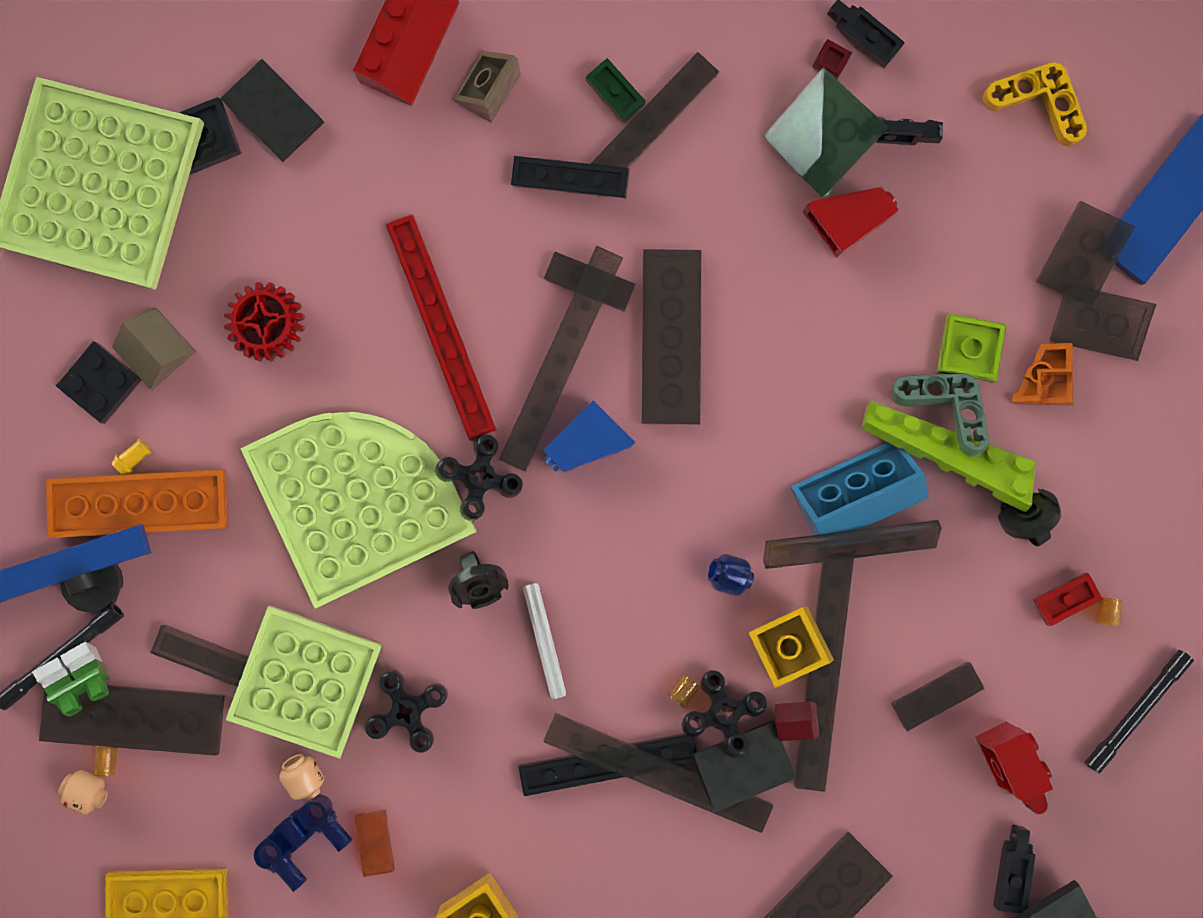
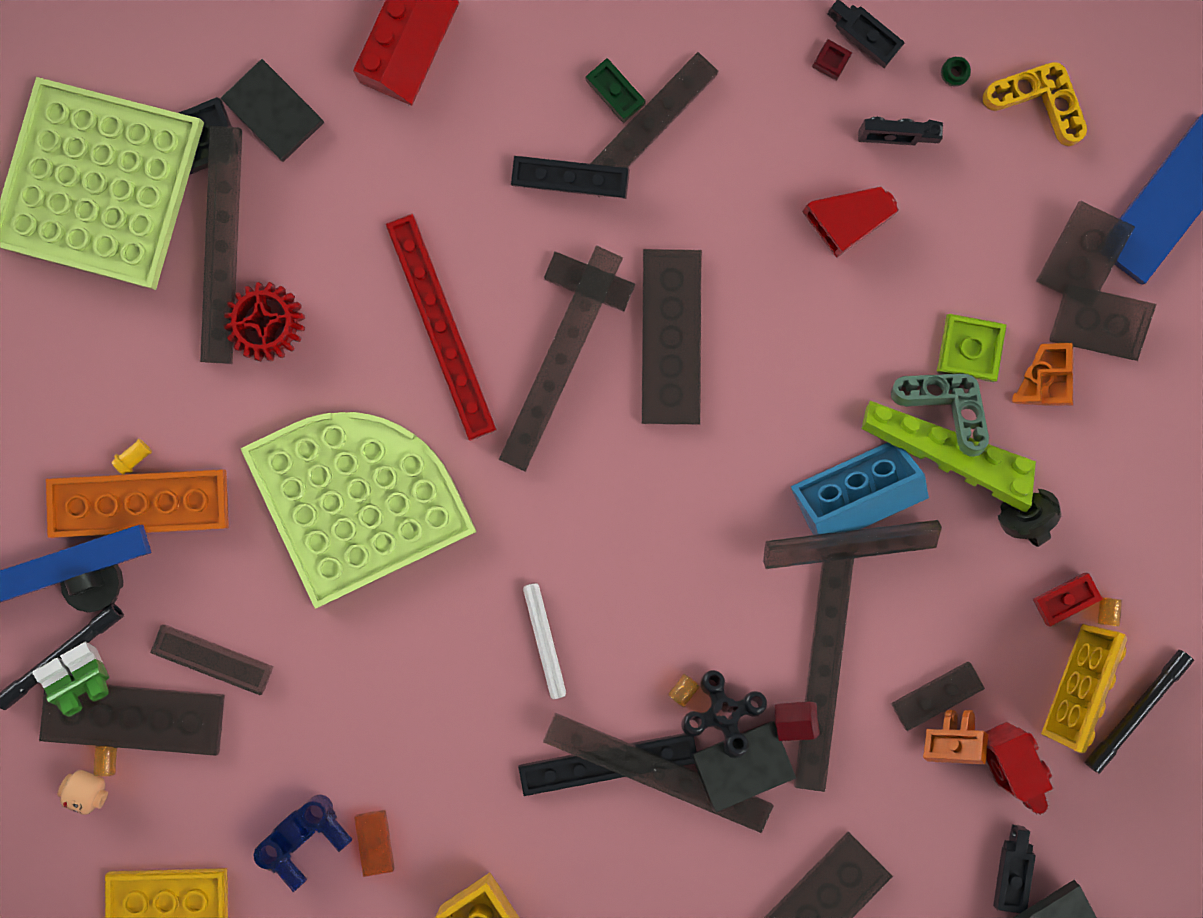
black plate [56,341,141,424] -> none
dark tan slope [112,308,196,390] -> none
yellowish green plate [226,605,383,759] -> none
light nougat head [279,754,325,801] -> none
black gear [365,670,448,753] -> none
black gear [435,435,523,521] -> none
pearl dark grey tile [448,551,509,609] -> none
dark tan slope [453,51,520,123] -> none
blue slope [543,400,635,473] -> none
clear blue head [708,554,754,596] -> none
yellow brick [748,606,834,688] -> none
clear green slope [764,67,889,197] -> none
none -> clear smoke tile [200,126,242,364]
none -> orange hinge [923,710,988,765]
none -> dark green plate [941,57,971,87]
none -> yellow slope [1041,624,1127,753]

